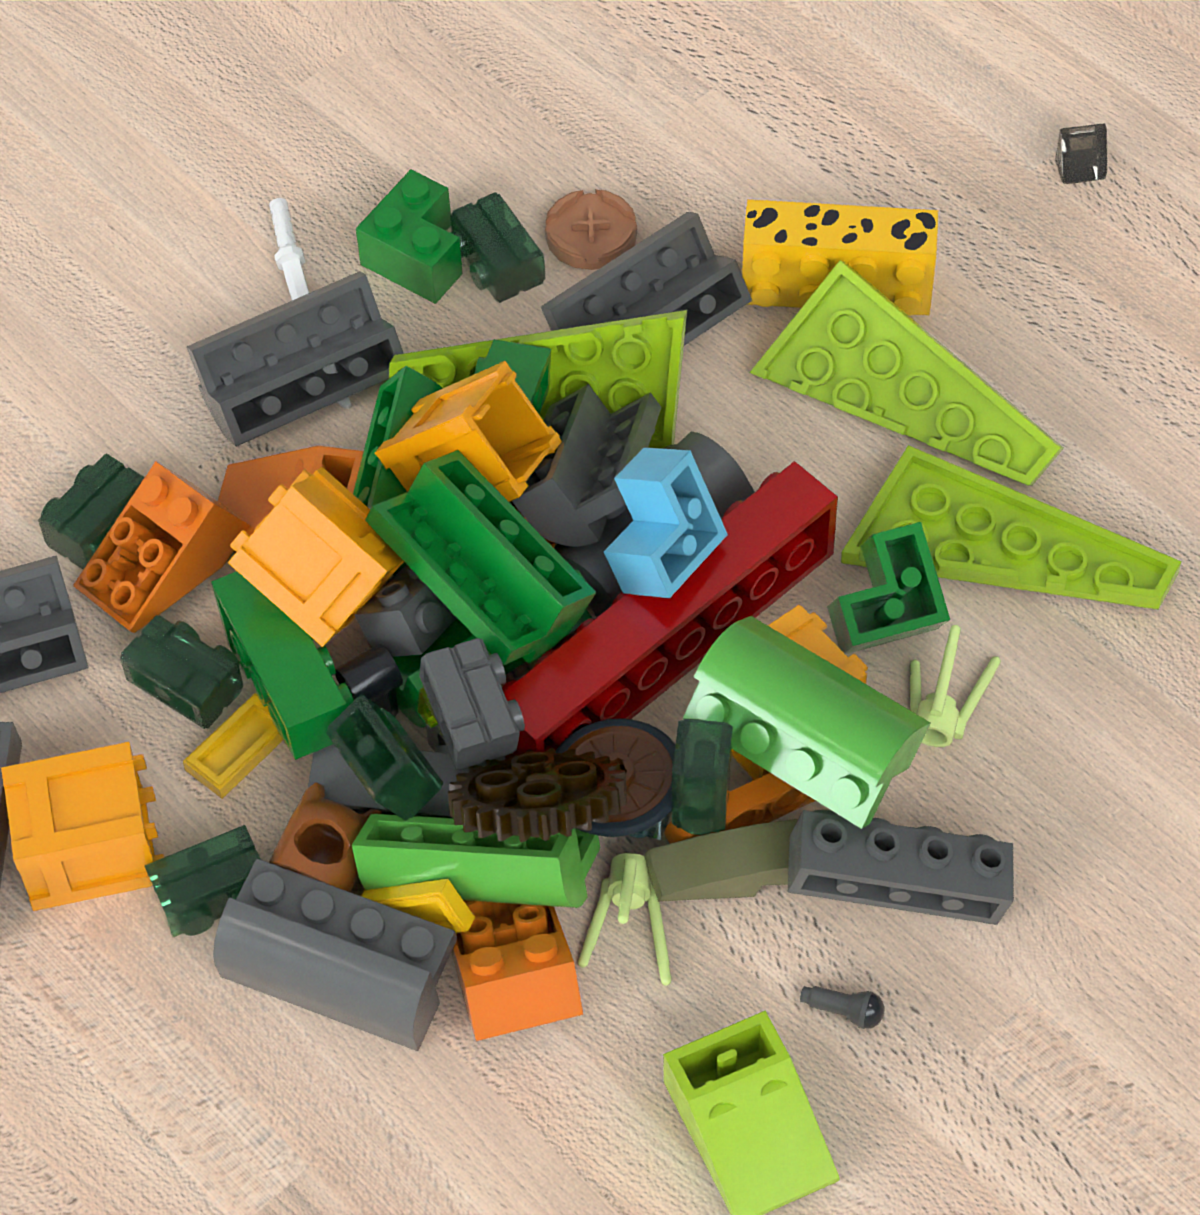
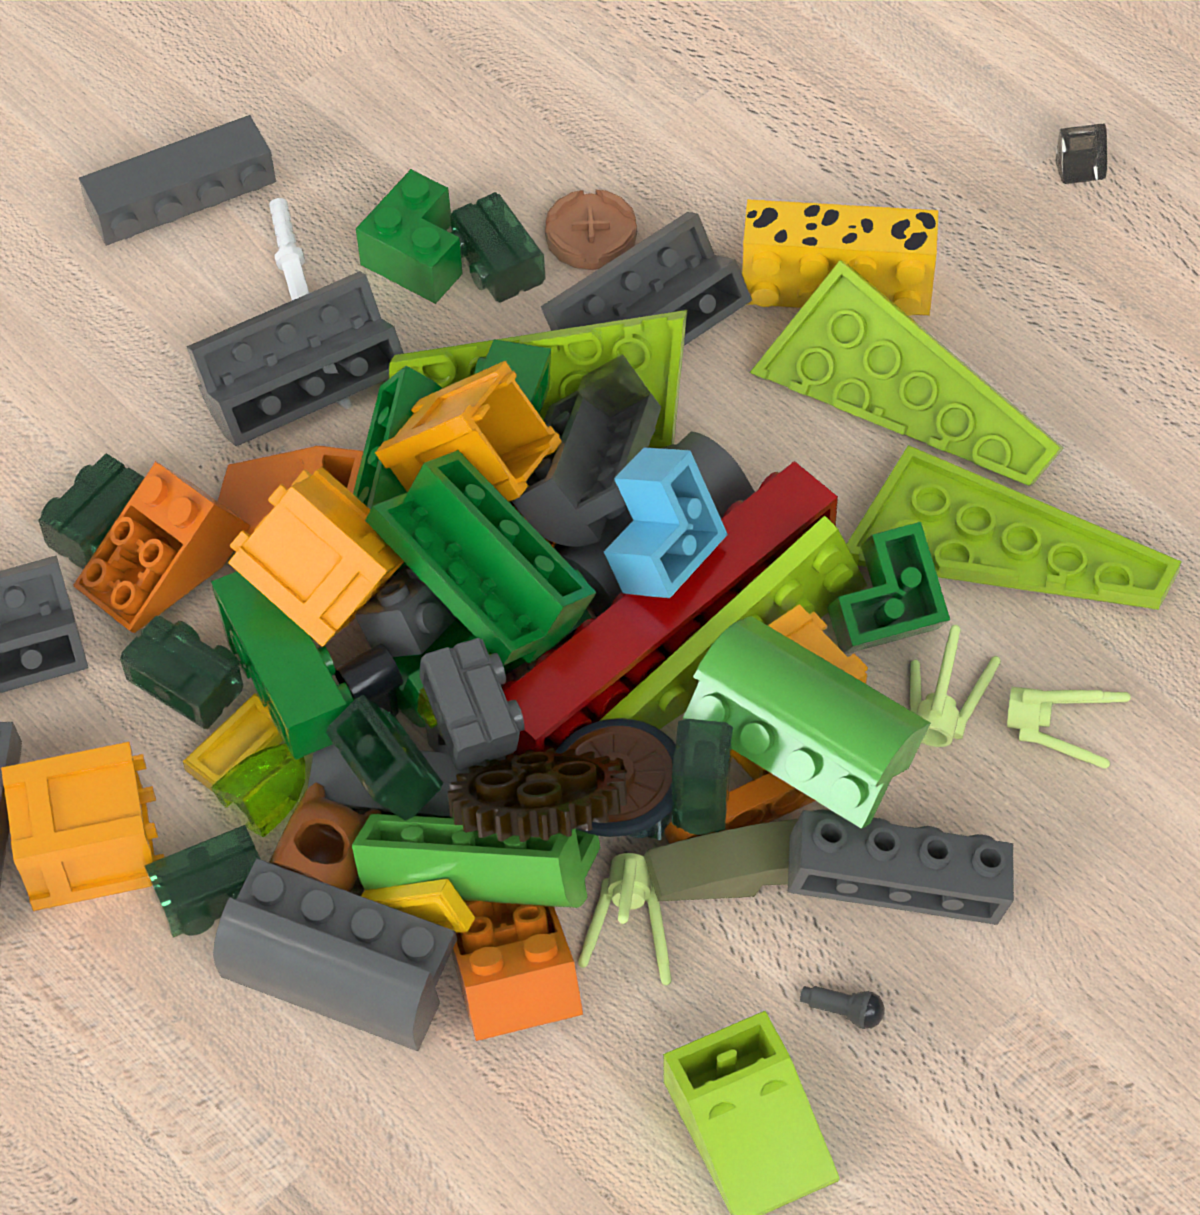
none -> dark grey brick [79,115,276,246]
none -> clear neon green brick [211,744,306,837]
none -> clear smoke slope [577,354,650,418]
none -> lime wing [600,516,868,729]
none -> yellowish green plant [1007,686,1131,769]

